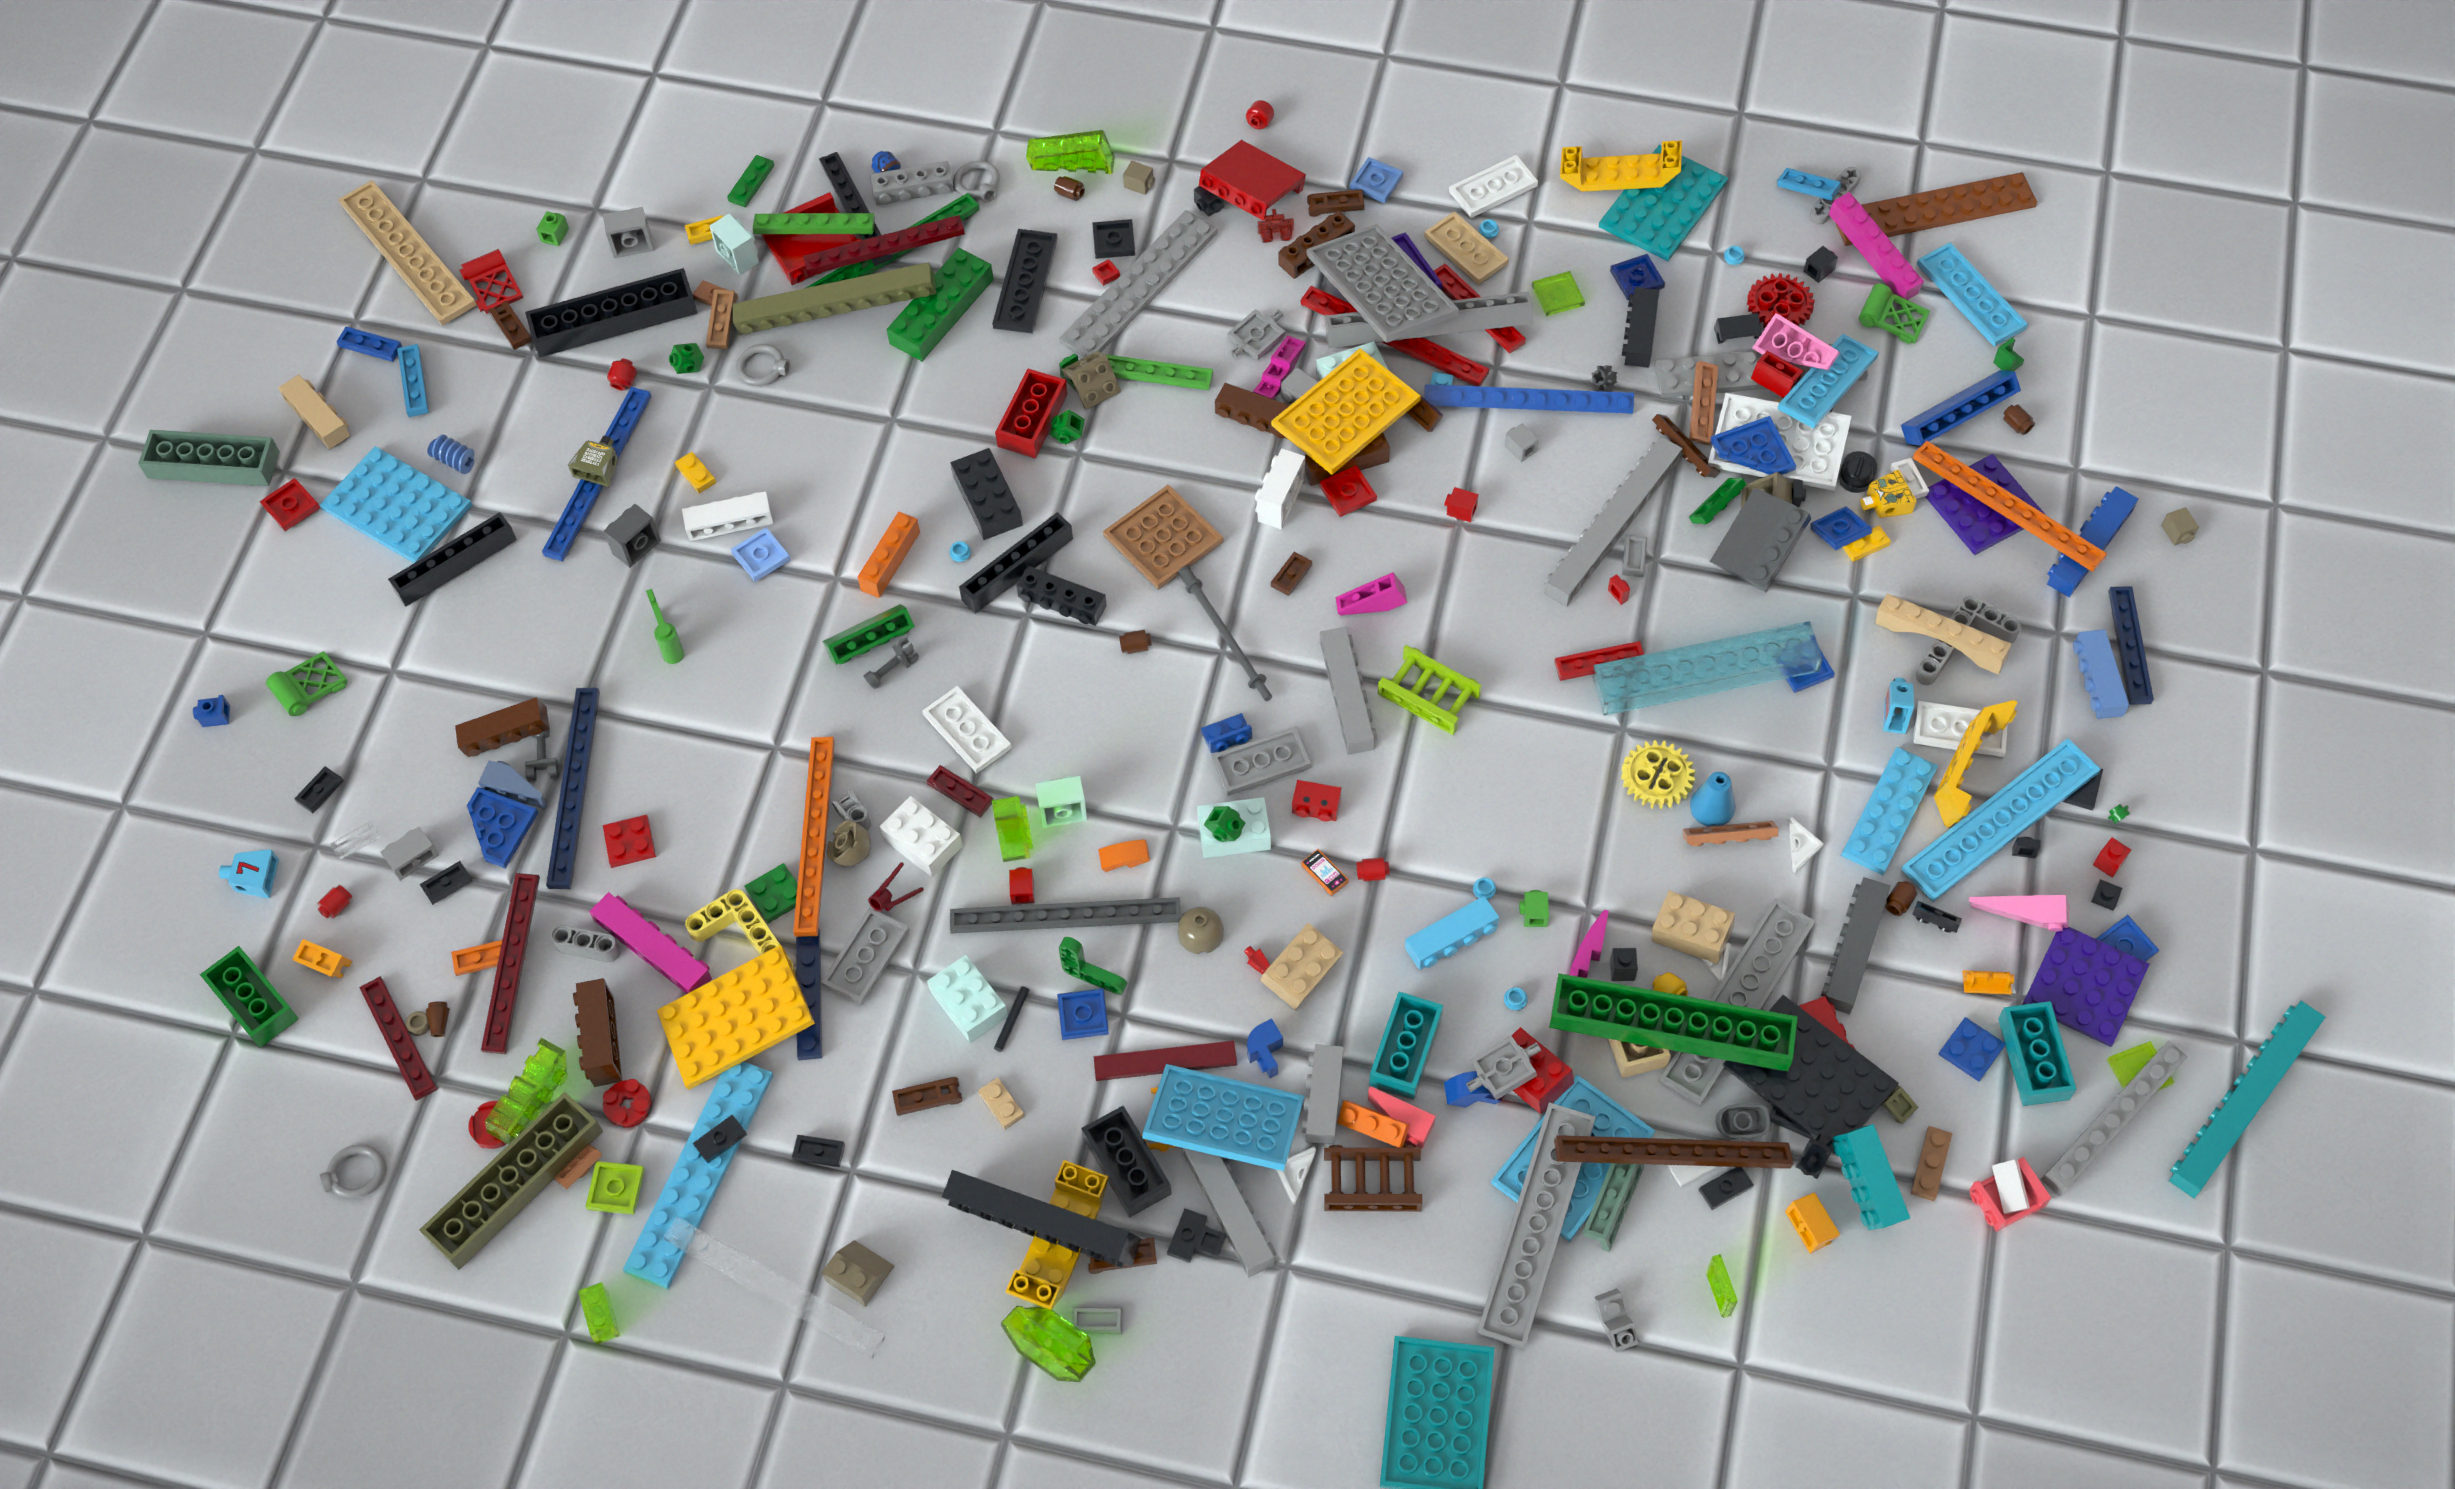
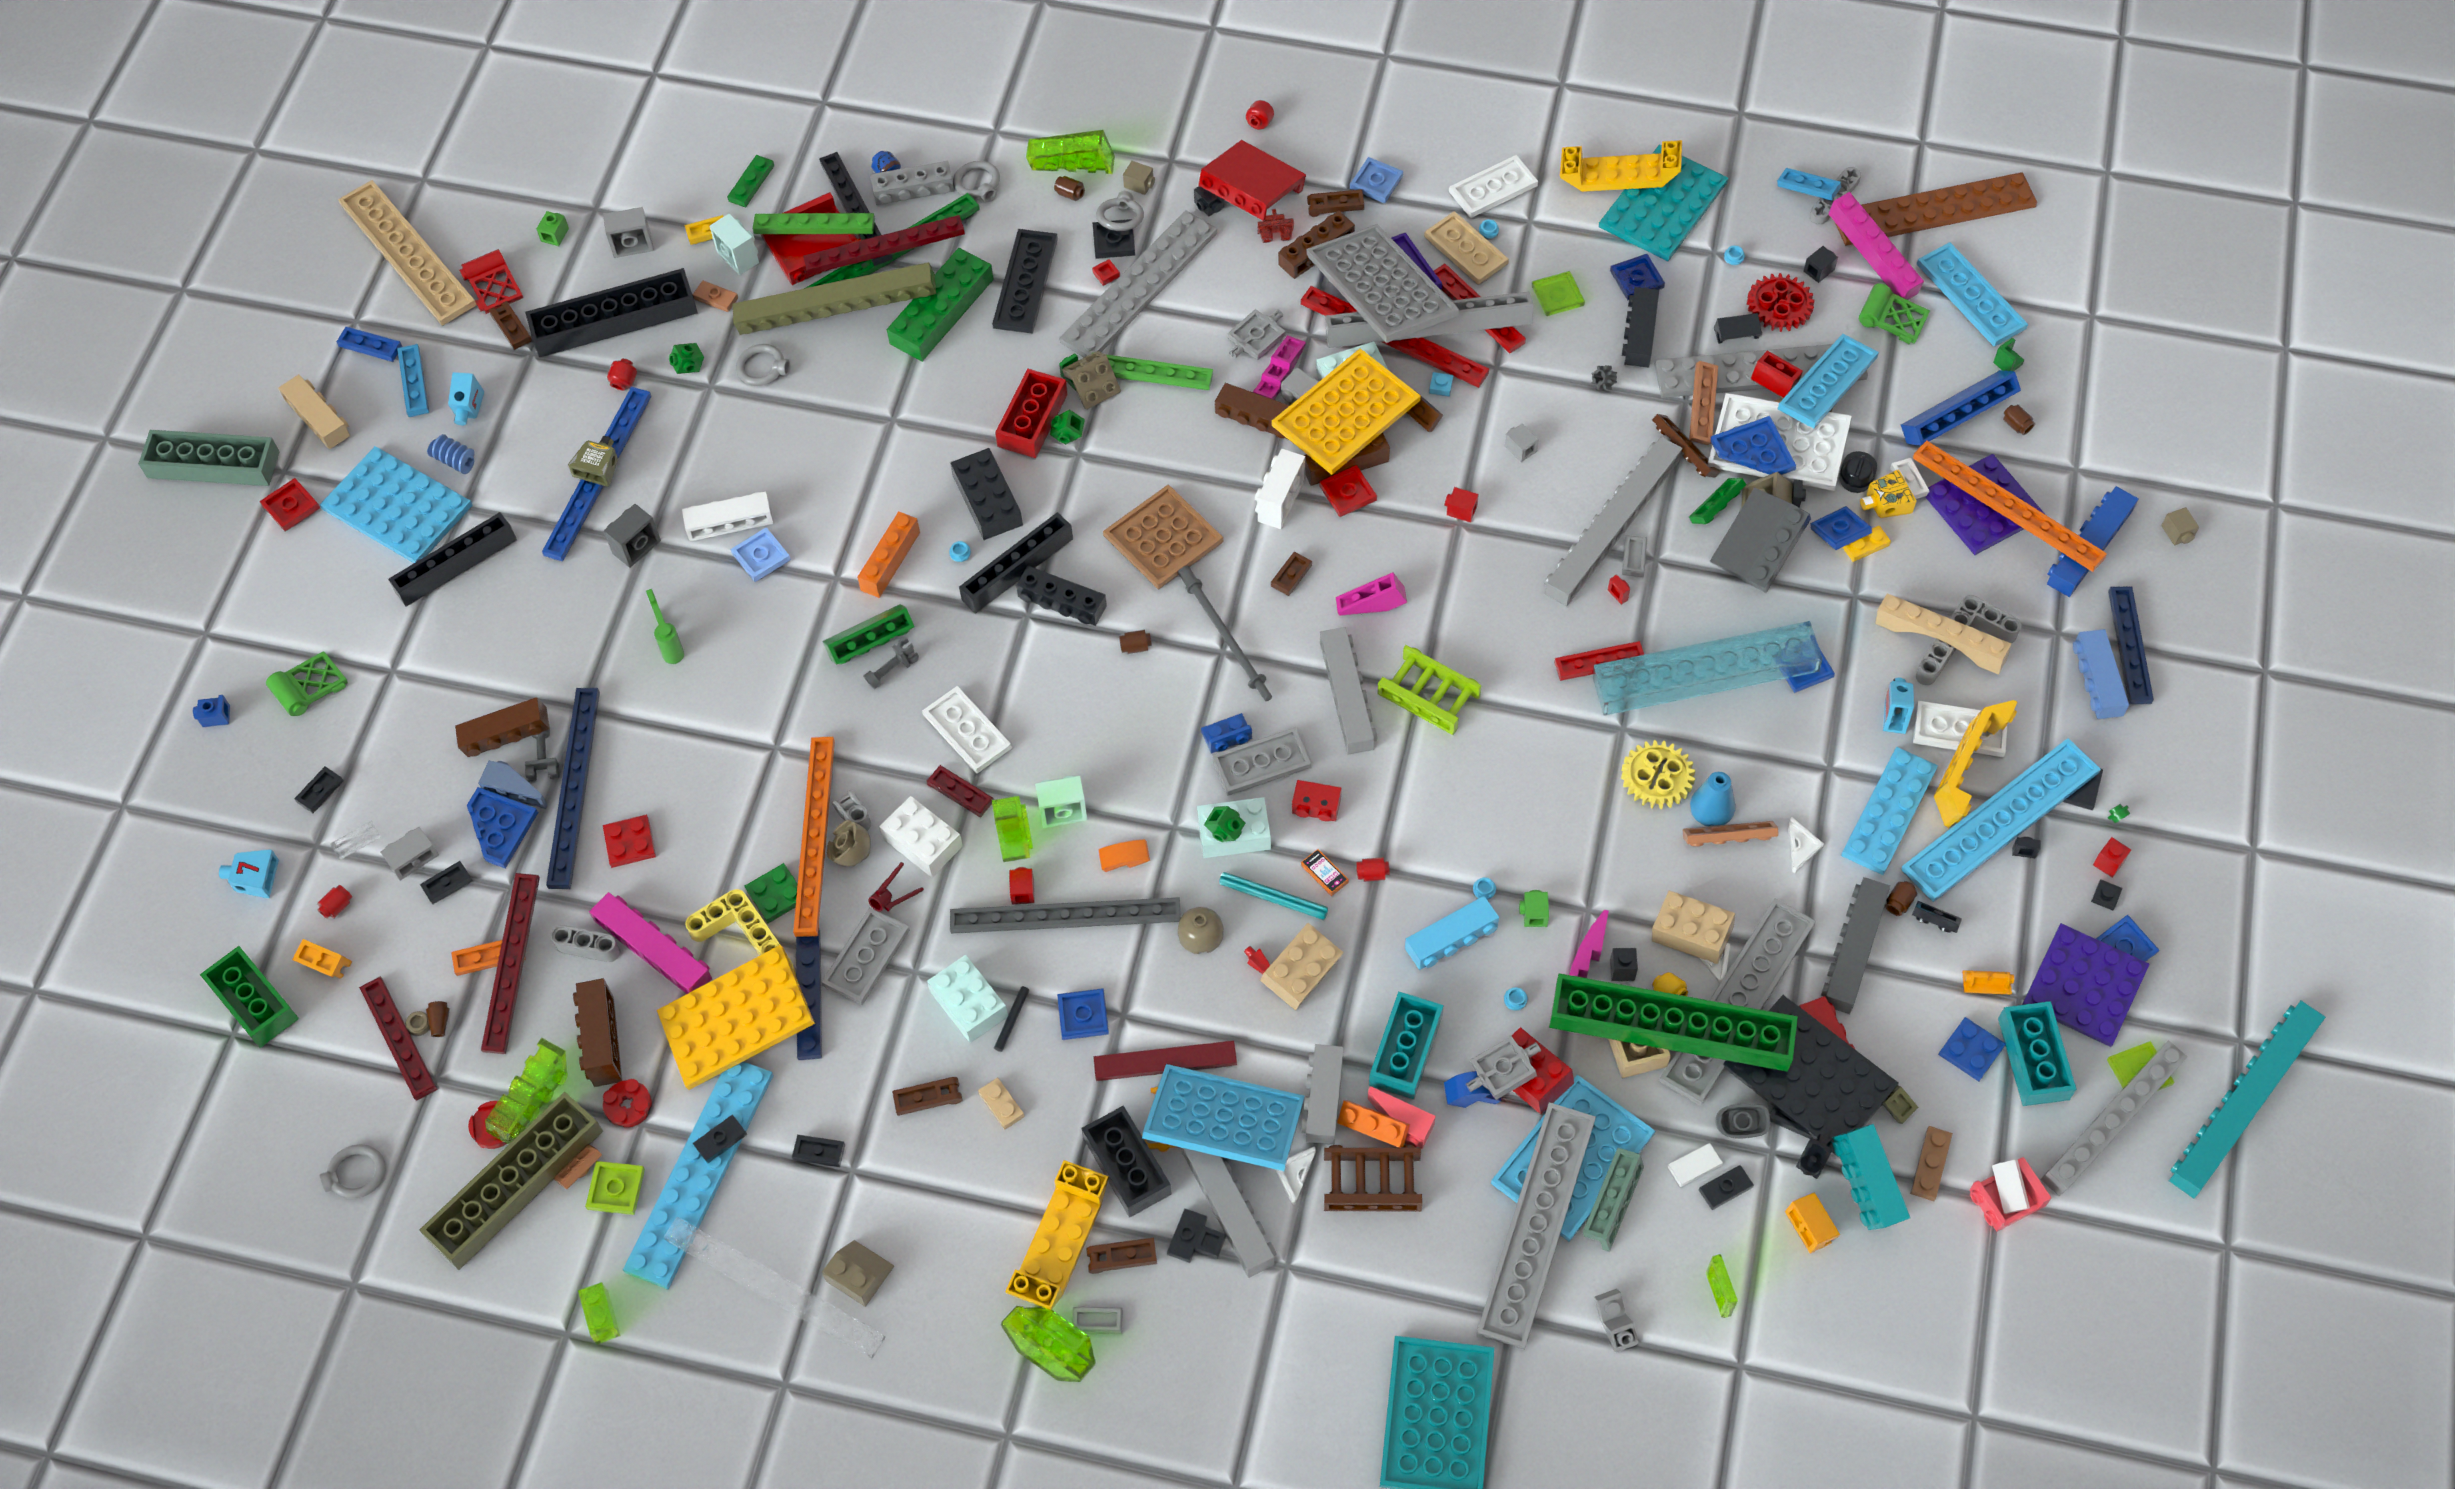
yellow plate [675,452,716,493] -> none
medium nougat plate [706,289,736,349] -> none
black brick [942,1170,1142,1269] -> none
green beam [1058,937,1128,995] -> none
blue brick [1247,1018,1283,1078] -> none
blue plate [1424,384,1634,414] -> none
reddish brown plate [1554,1135,1794,1169] -> none
bright pink wedge [1753,313,1840,370] -> none
bright pink wedge [1969,895,2070,932] -> none
none -> medium azure torso [448,372,484,426]
none -> light grey piece [1096,191,1144,231]
none -> teal axle [1219,872,1328,920]

